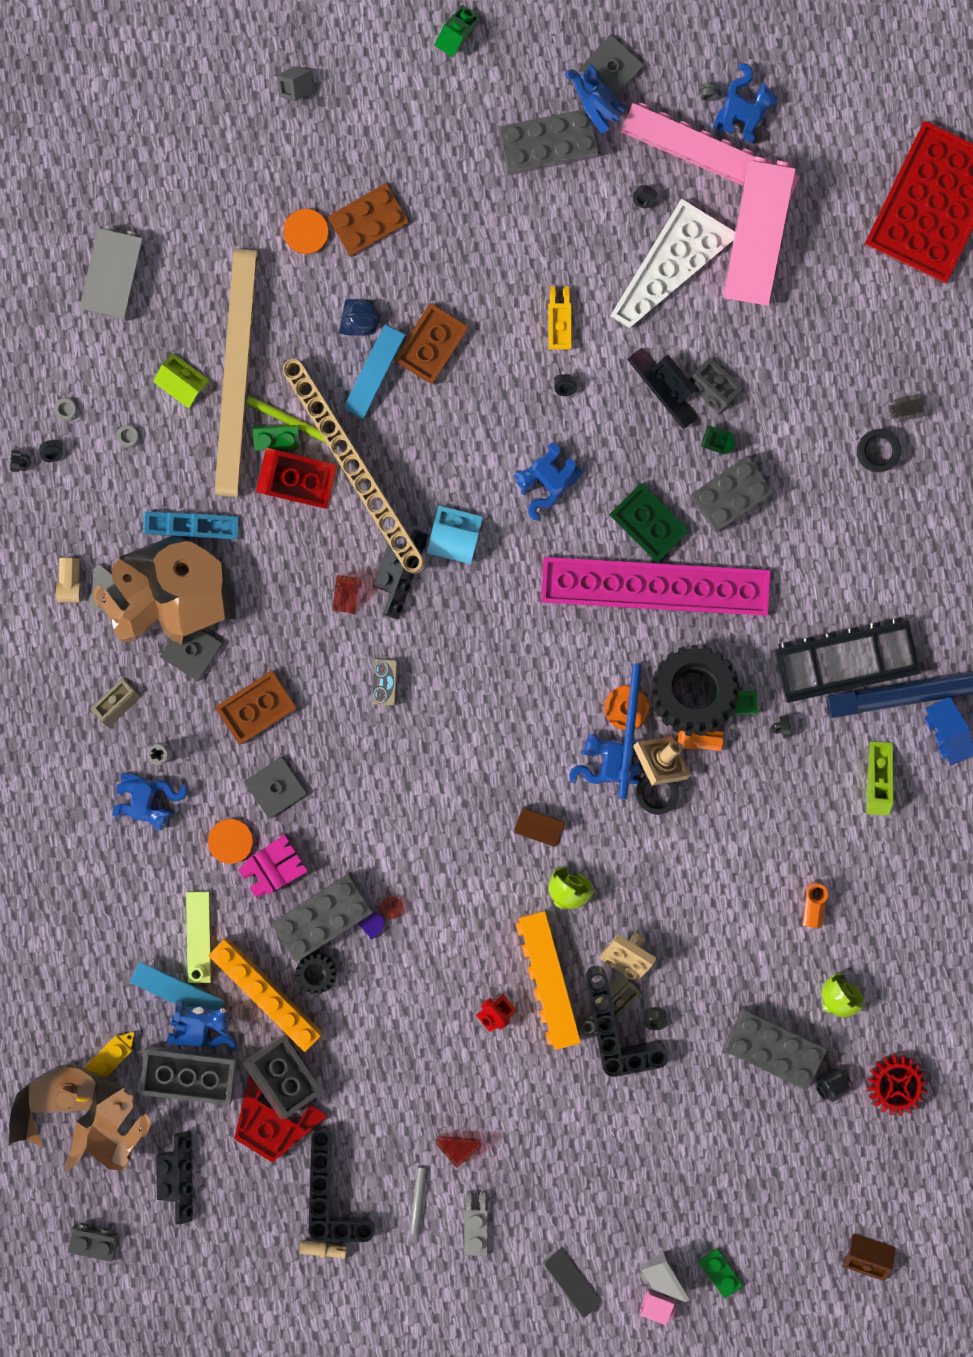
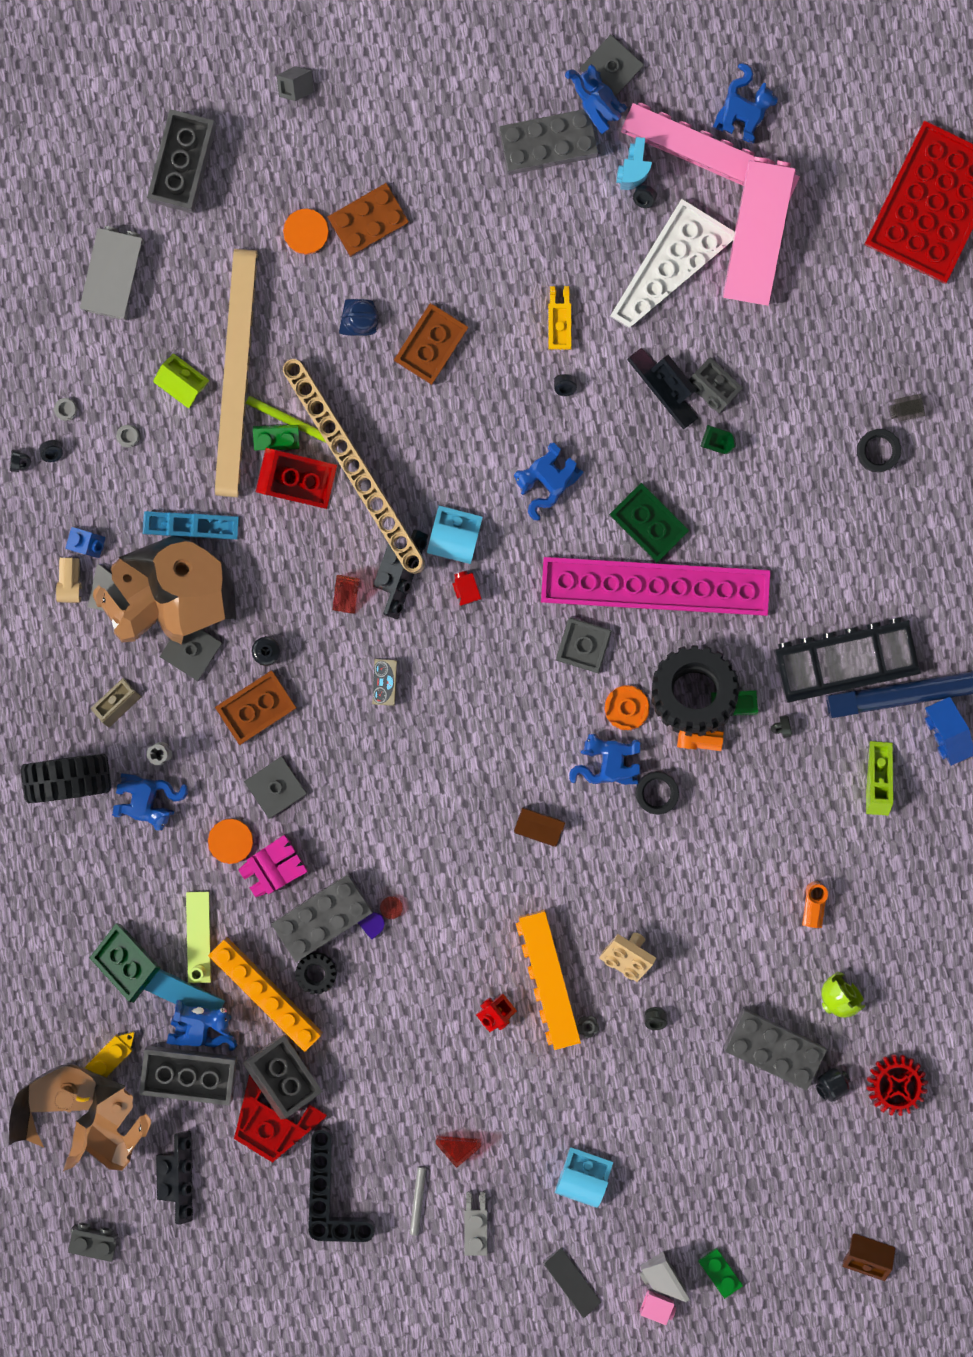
tan pin [299,1240,346,1259] -> none
dark azure slope [343,324,406,419] -> none
green slope [434,5,481,58] -> none
lime cylinder [548,866,595,909] -> none
black beam [586,966,668,1077] -> none
dark tan slope [596,974,642,1022] -> none
blue bar [618,664,642,800] -> none
tan plate [633,736,691,785] -> none
flat silver brick [689,455,773,532] -> none
dark grey plate [699,82,721,101] -> none
none -> black tyre [20,753,112,803]
none -> blue bracket [65,527,105,558]
none -> dark green plate [89,923,161,1003]
none -> flat silver brick [147,109,217,214]
none -> black head [251,636,282,666]
none -> red window [452,570,481,606]
none -> medium azure brick [554,1147,613,1208]
none -> dark grey plate [555,617,612,674]
none -> medium azure brick [616,137,652,190]

